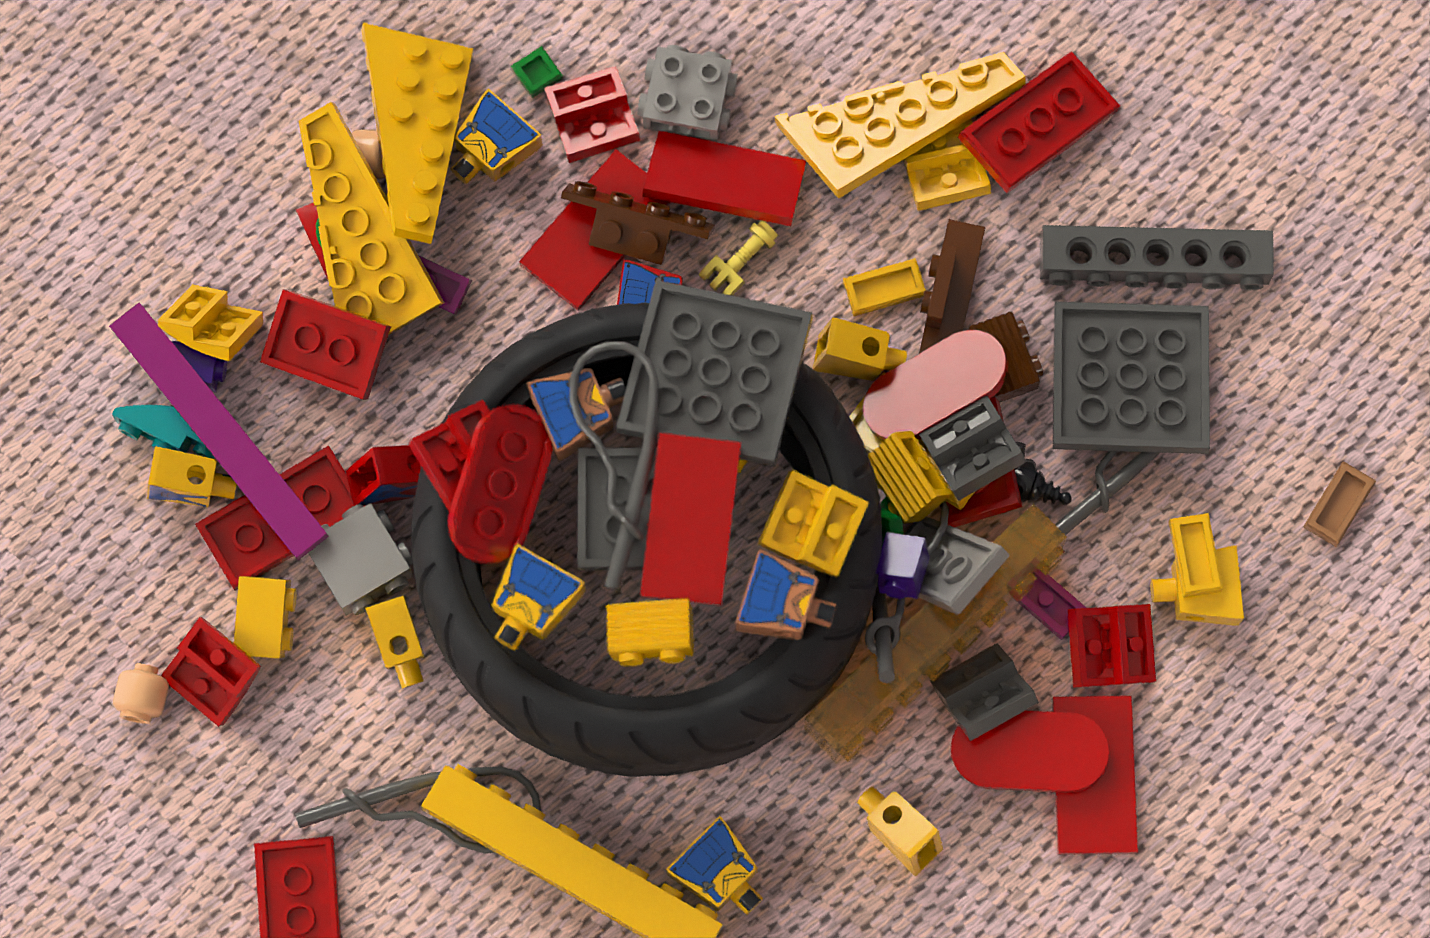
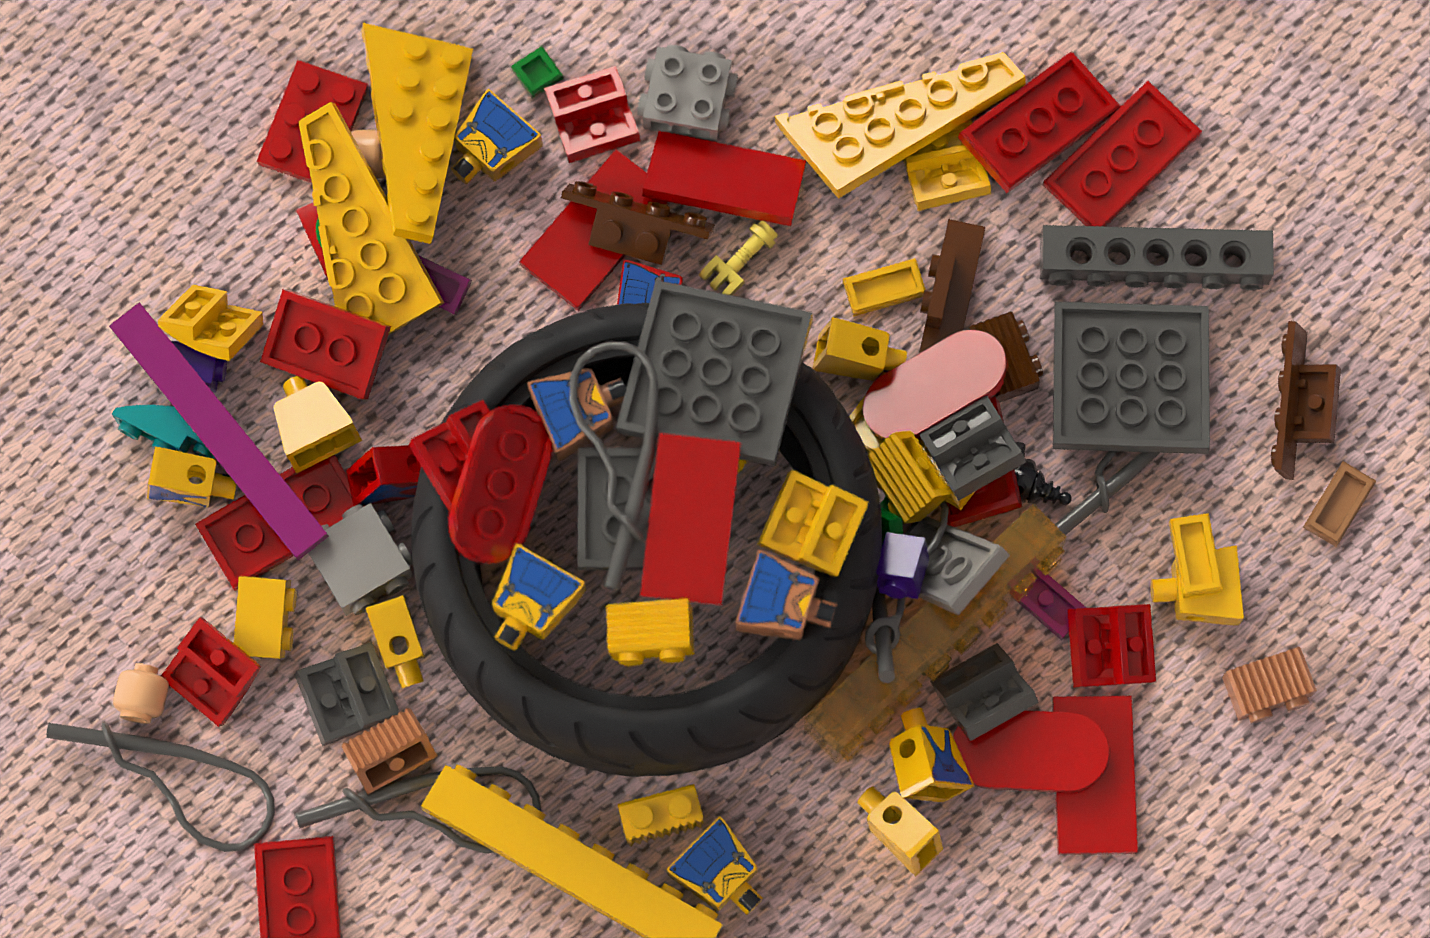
none -> dark grey piece [46,722,275,852]
none -> red plate [257,60,369,183]
none -> yellow torso [273,376,362,473]
none -> dark grey slope [295,642,399,746]
none -> nougat brick [341,708,438,795]
none -> yellow brick [617,784,704,847]
none -> yellow torso [889,708,974,802]
none -> red tile [1042,81,1202,227]
none -> nougat brick [1222,647,1317,724]
none -> reddish brown bracket [1271,321,1341,480]

